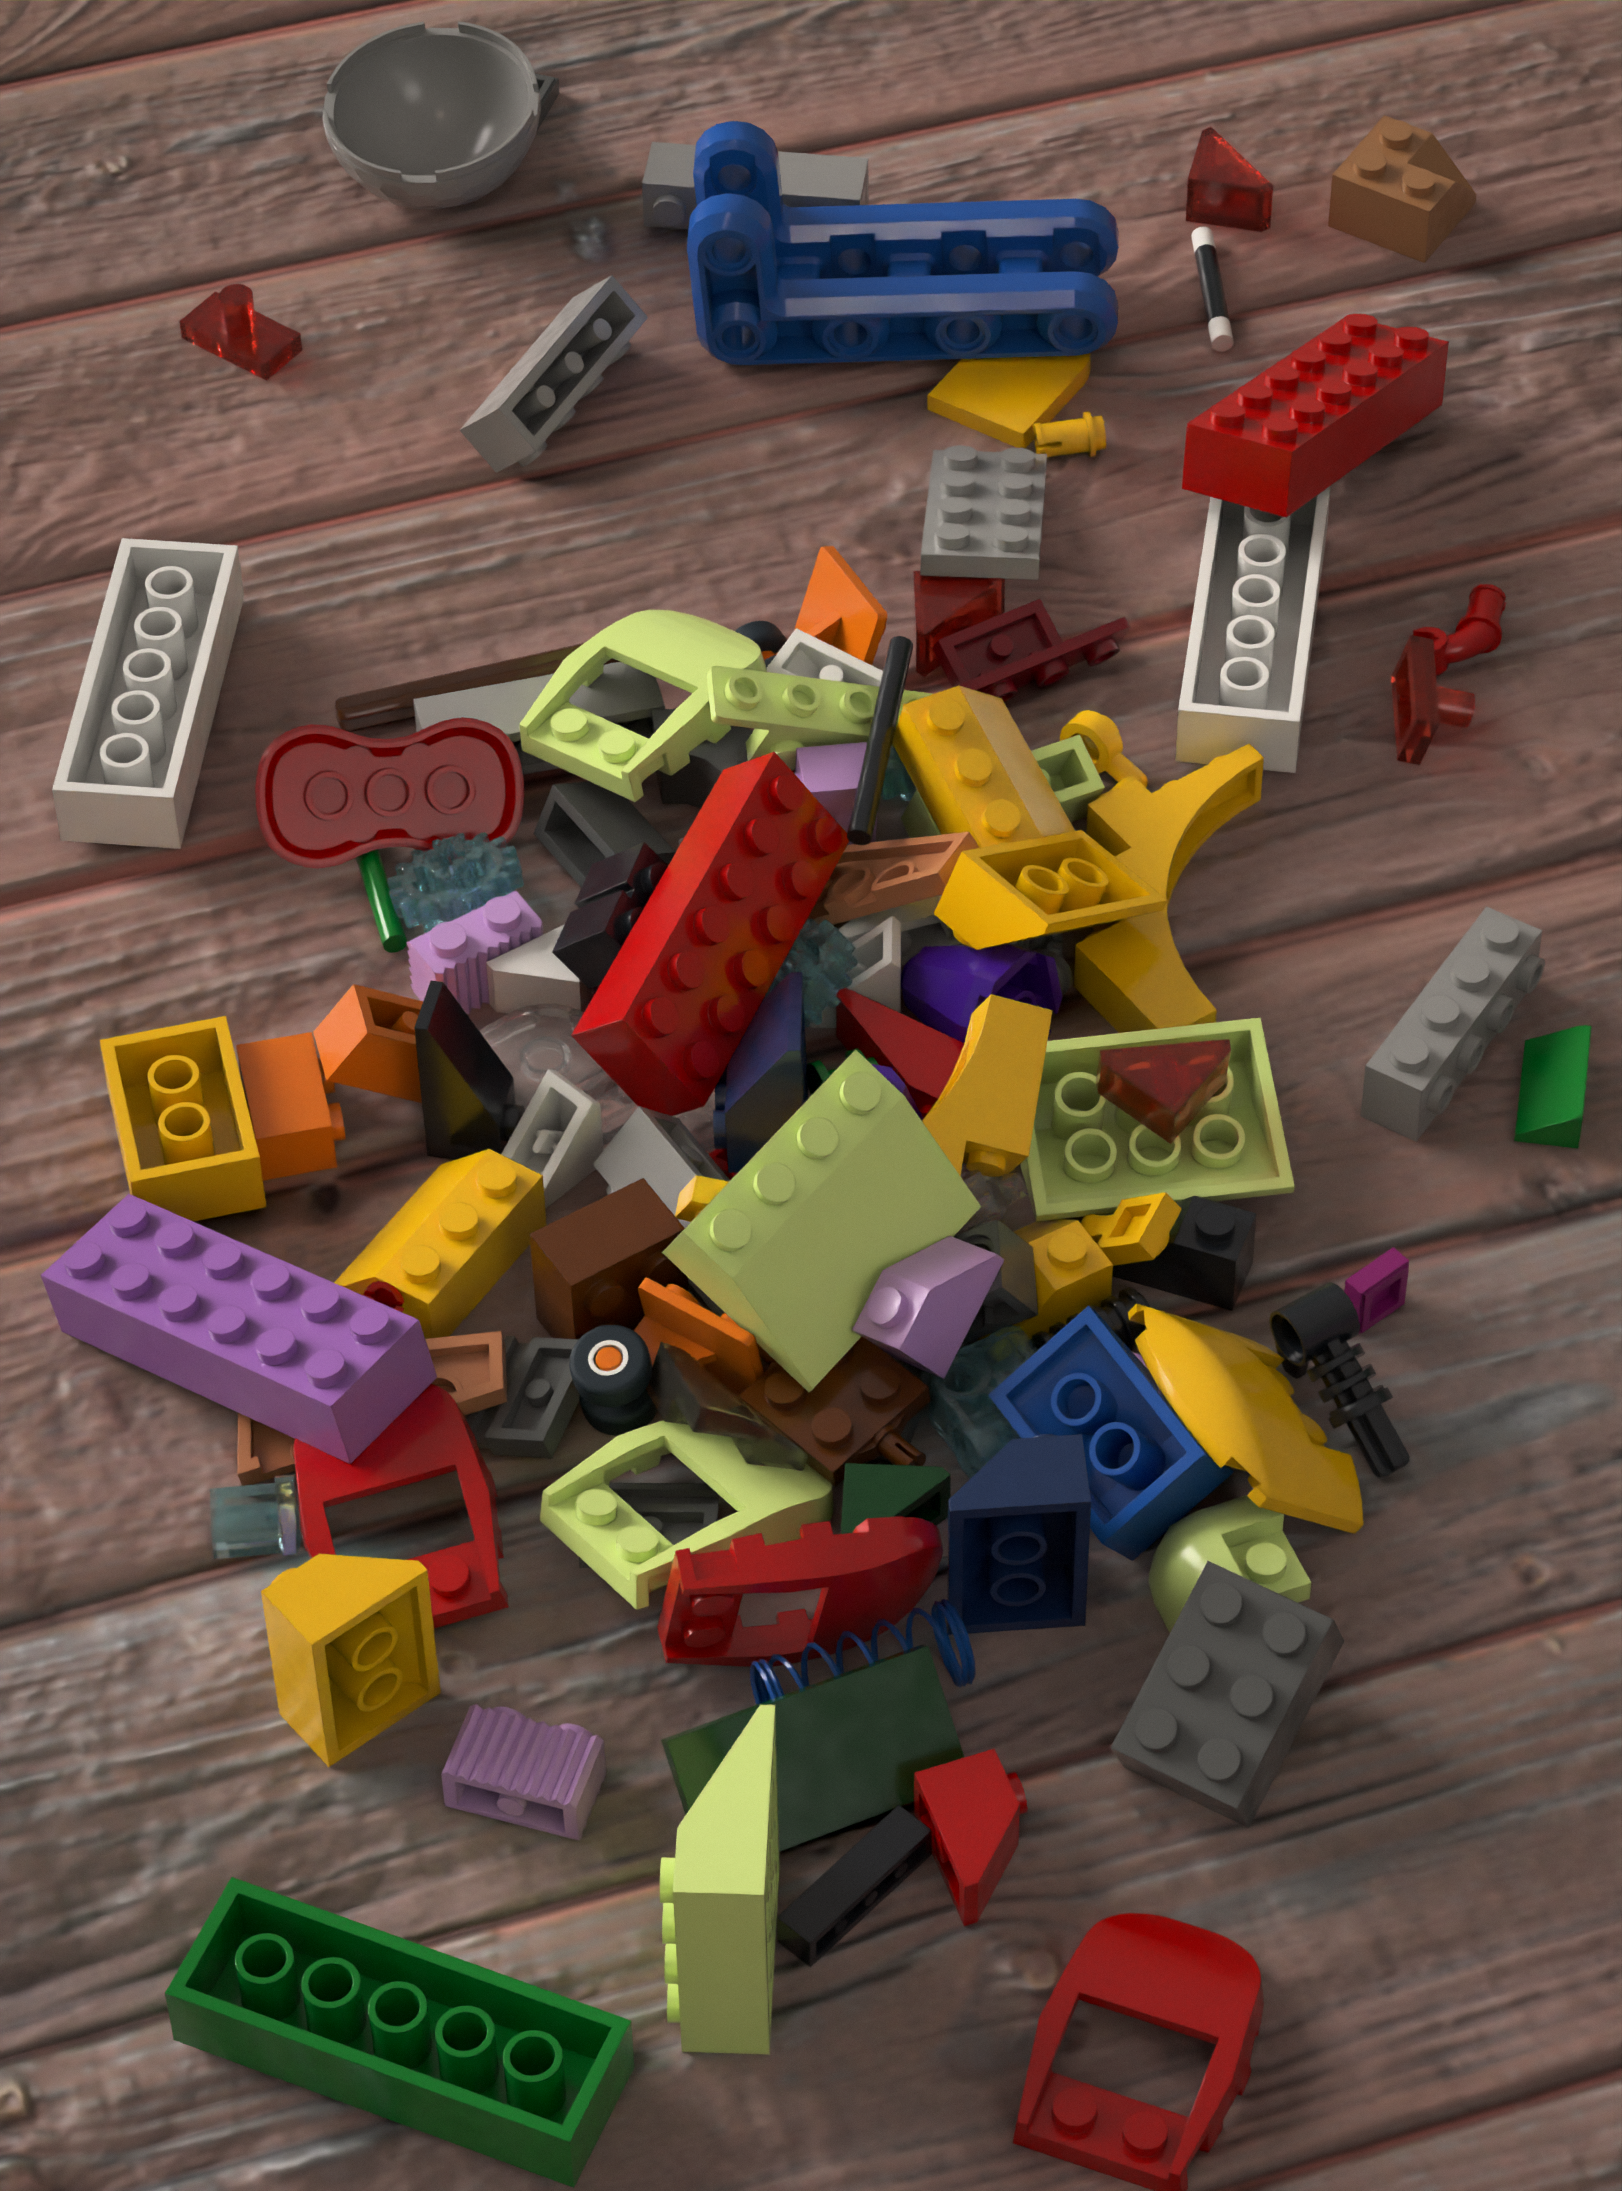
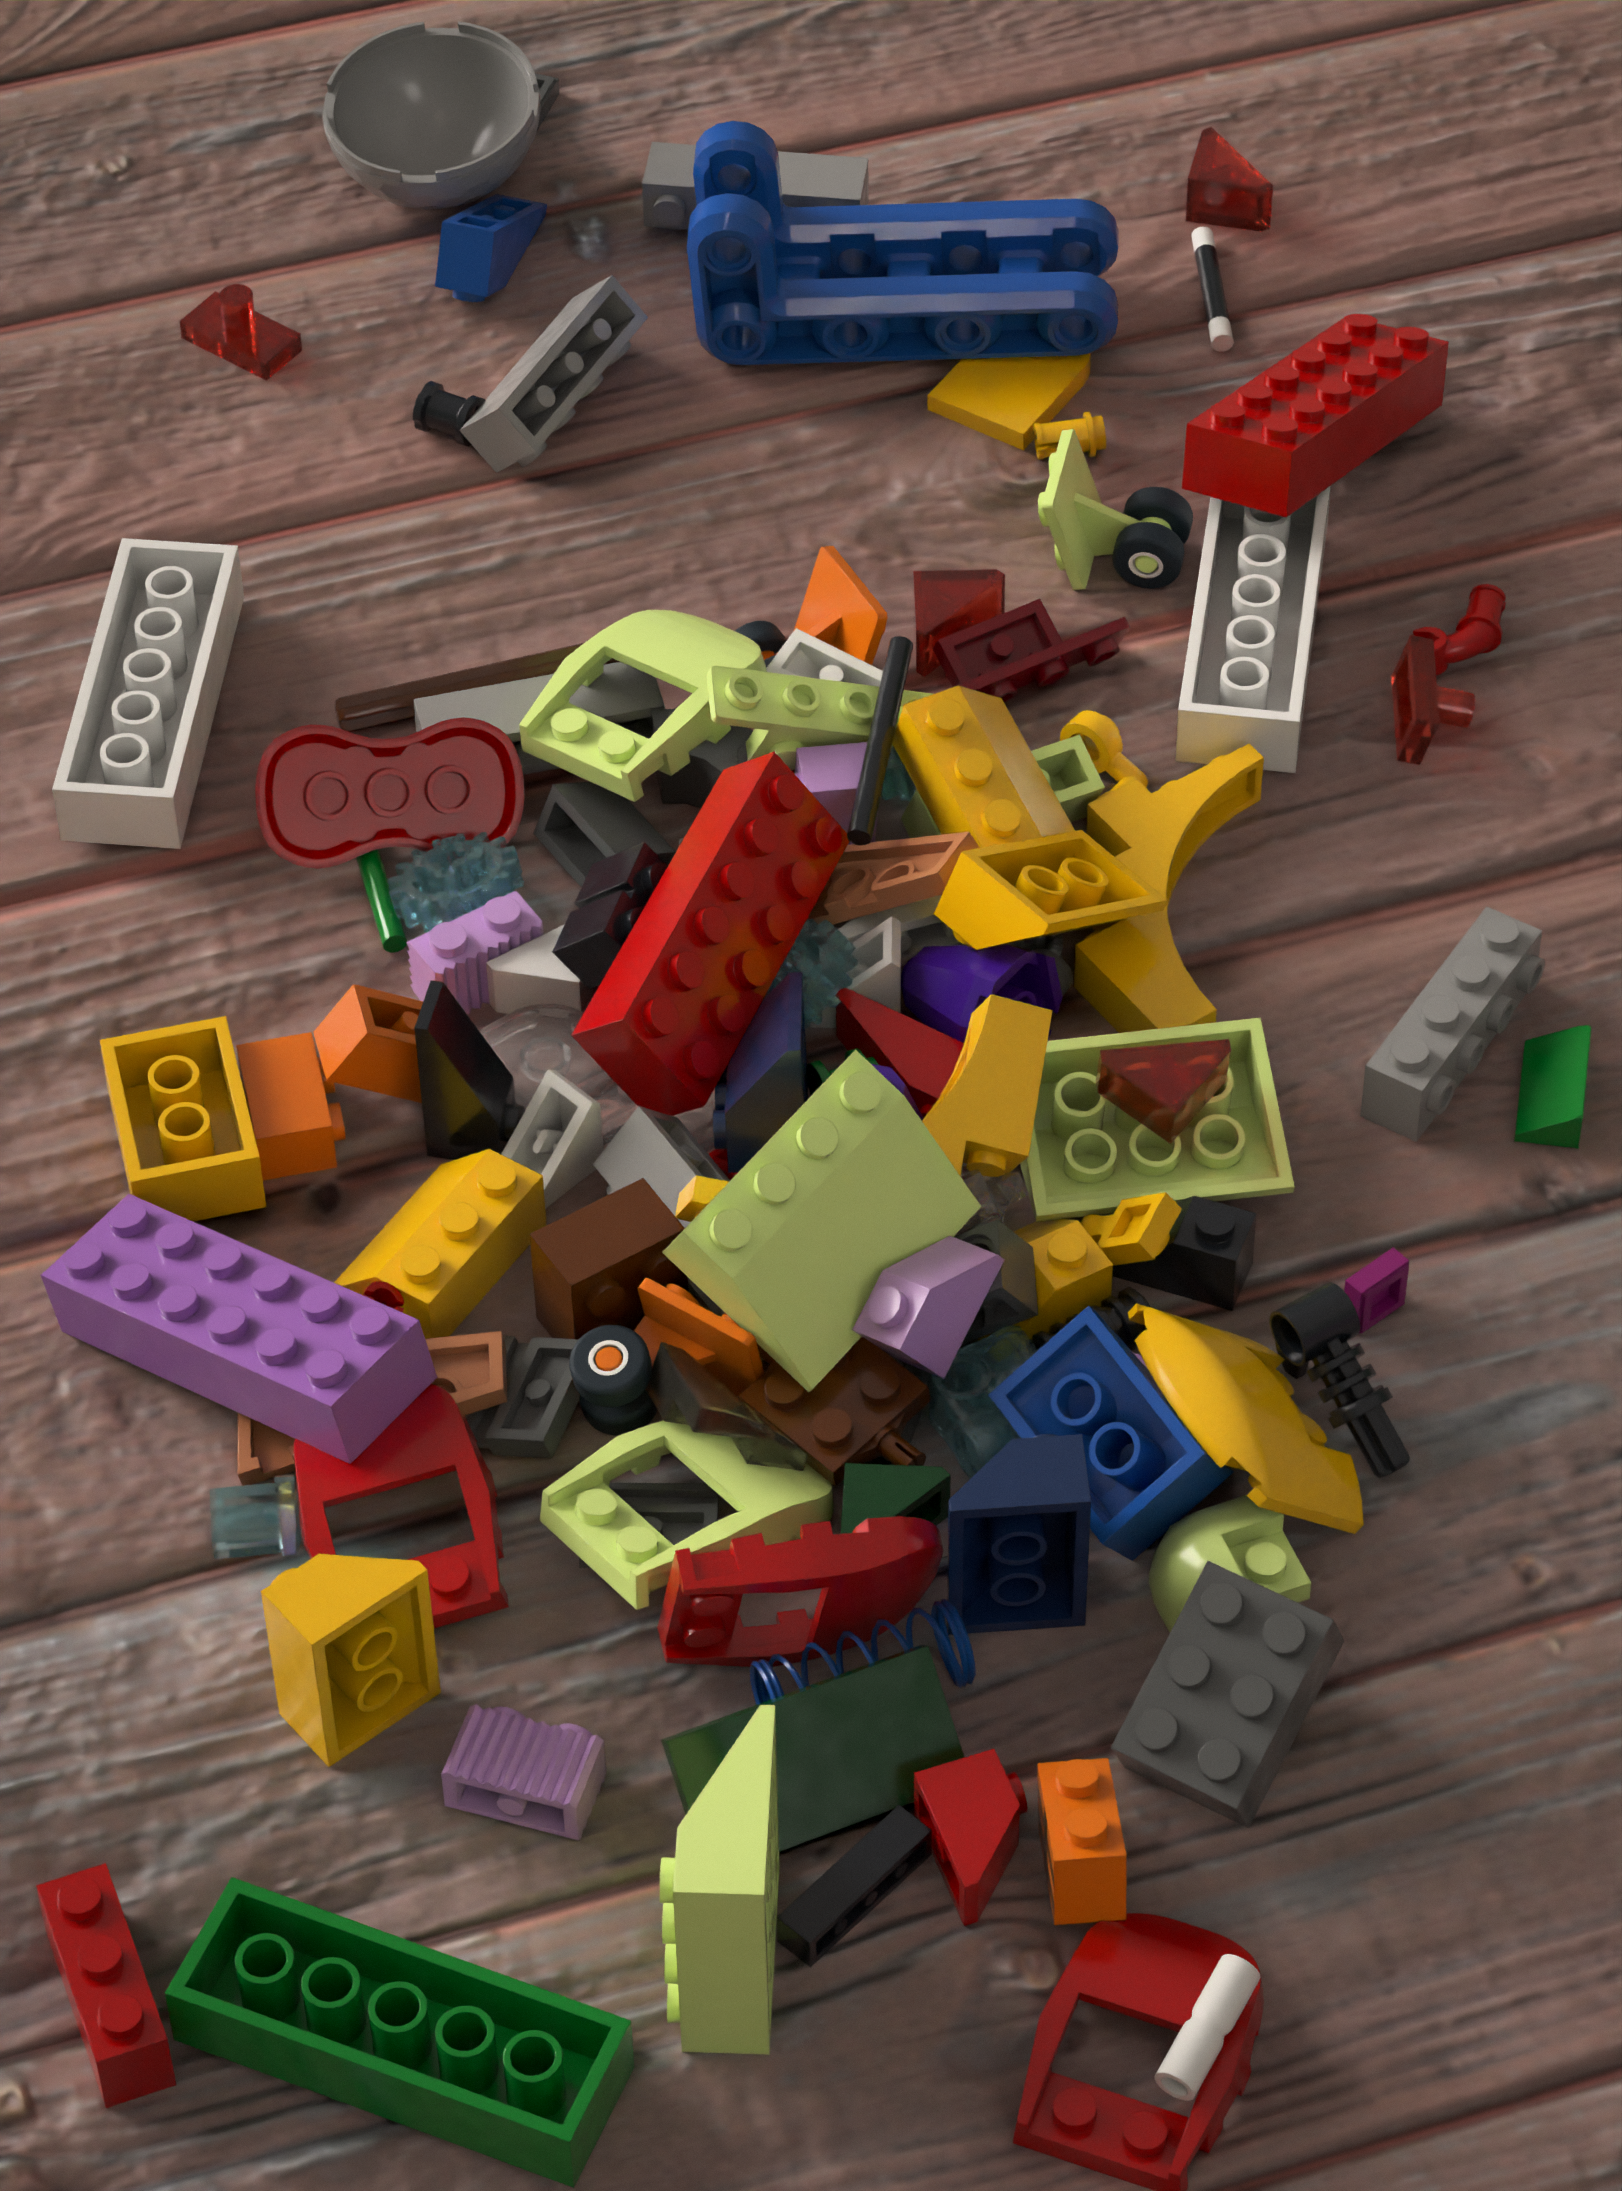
light grey plate [920,445,1047,580] -> none
medium nougat slope [1328,115,1477,263] -> none
none -> red brick [36,1863,177,2108]
none -> black bush [412,381,485,447]
none -> blue slope [435,194,547,302]
none -> orange brick [1037,1758,1127,1925]
none -> plate [1038,429,1193,590]
none -> white piece [1154,1954,1261,2101]

